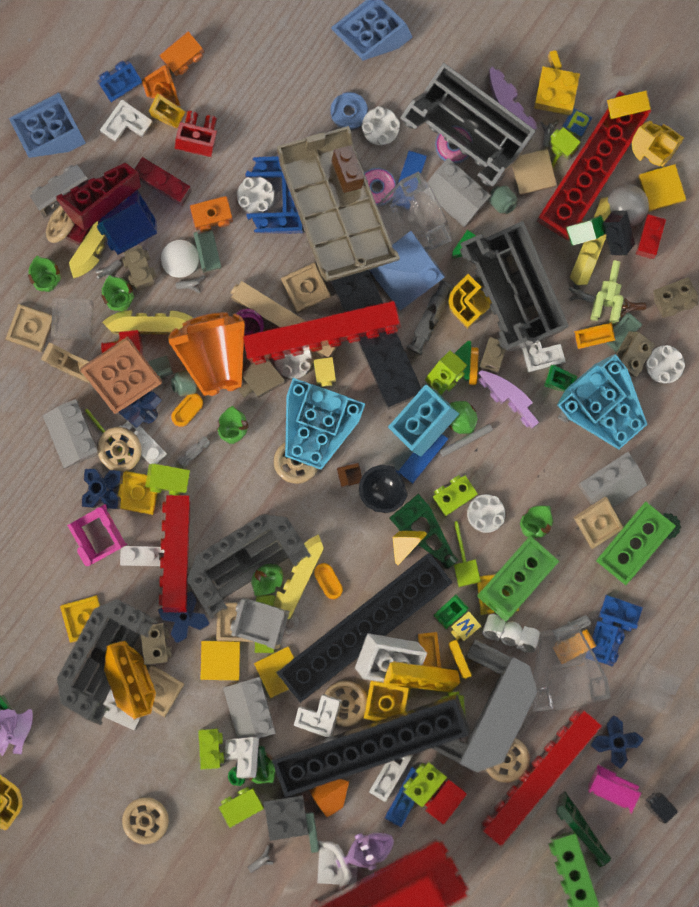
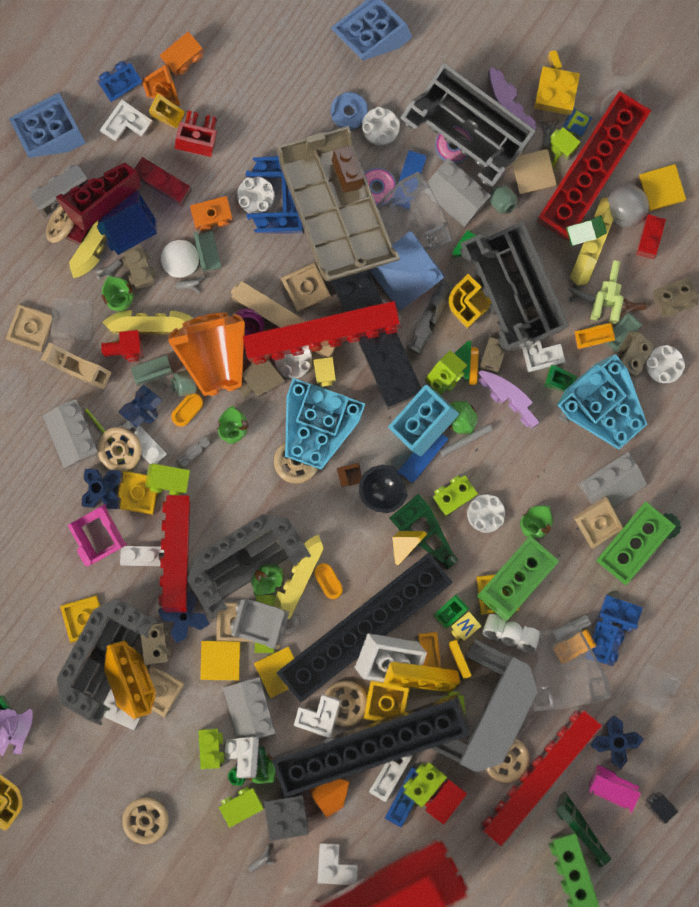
bright green hair [28,255,61,292] -> none
nougat plate [80,337,162,414] -> none
sand green tile [306,812,319,853] -> none
lavender helmet [318,833,394,891] -> none
lime piece [454,521,481,587] -> none
black brick [603,211,635,256] -> none
yellow slope [607,91,651,119] -> none
yellow brick [632,120,684,167] -> none

